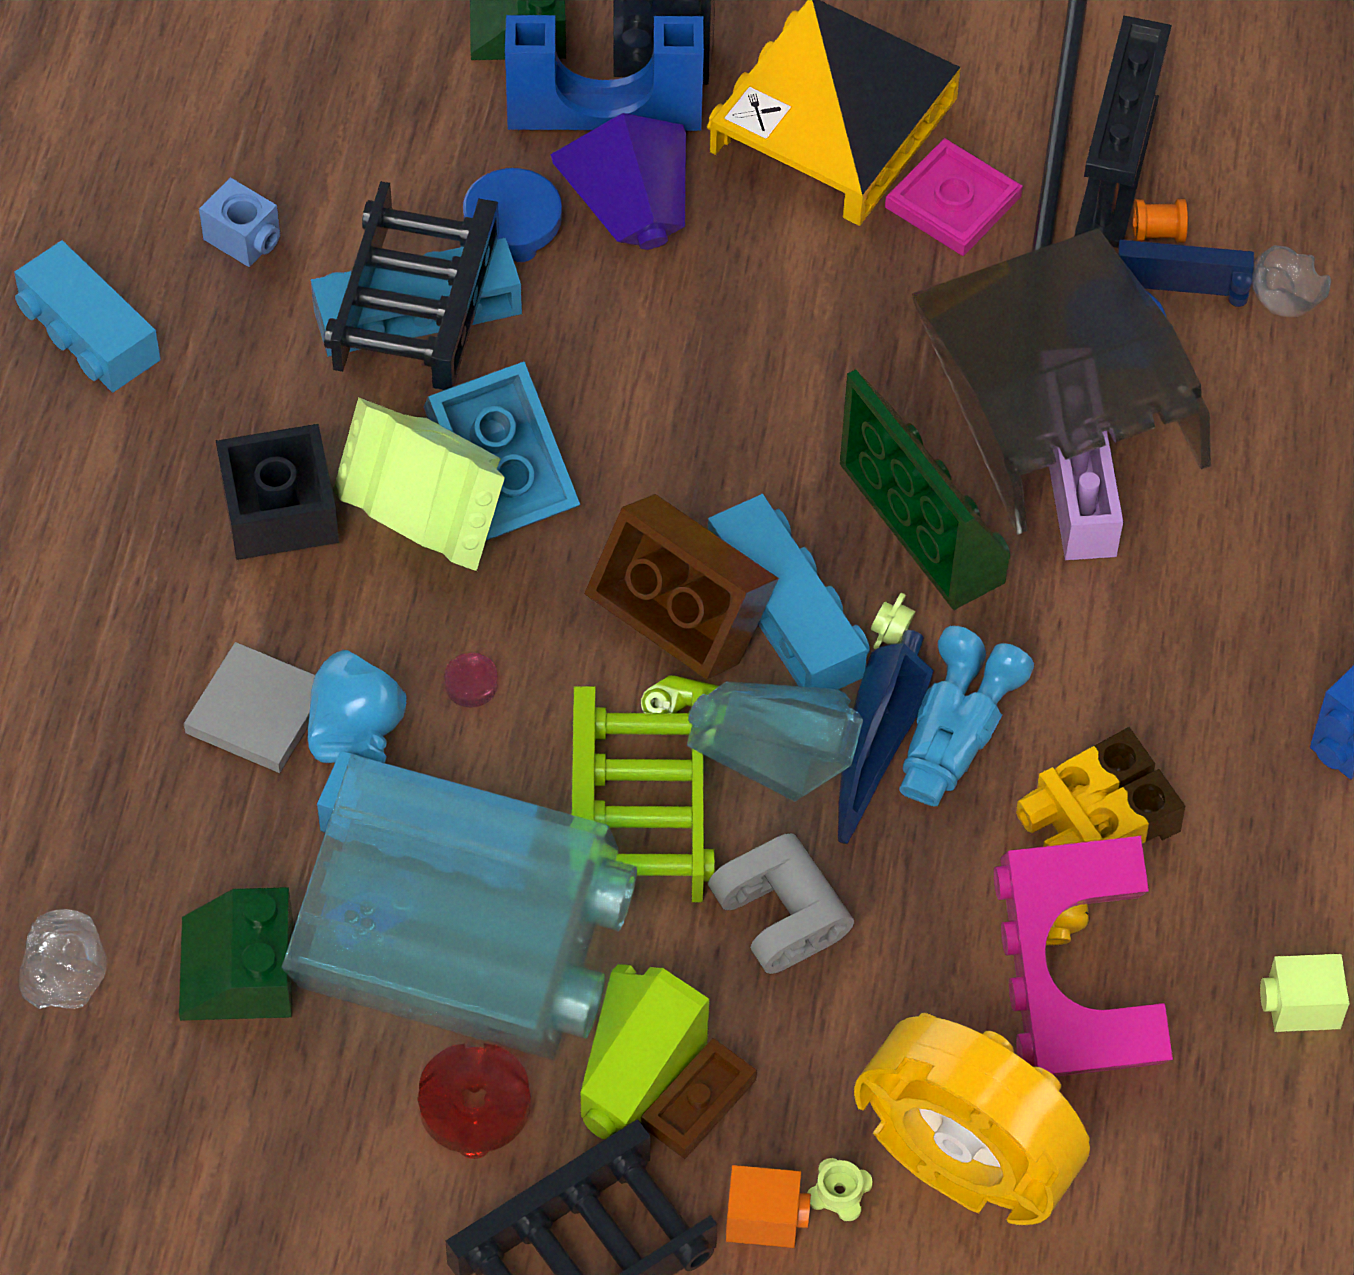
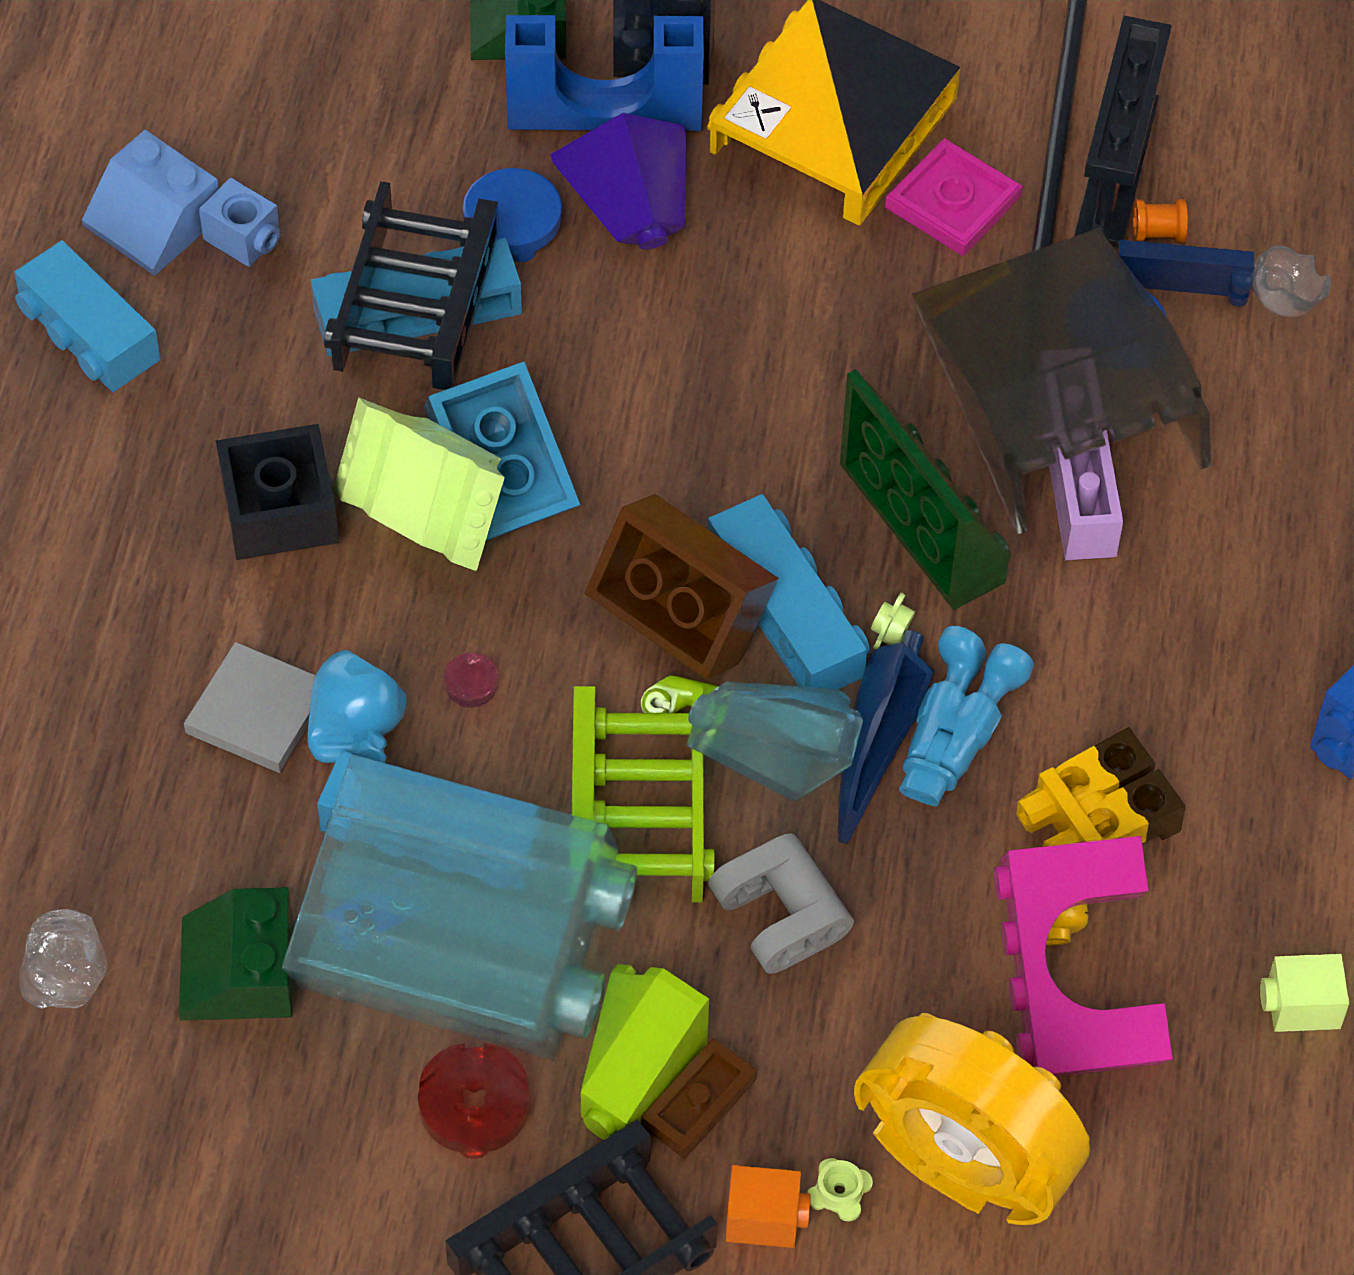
none -> medium blue slope [82,130,219,276]

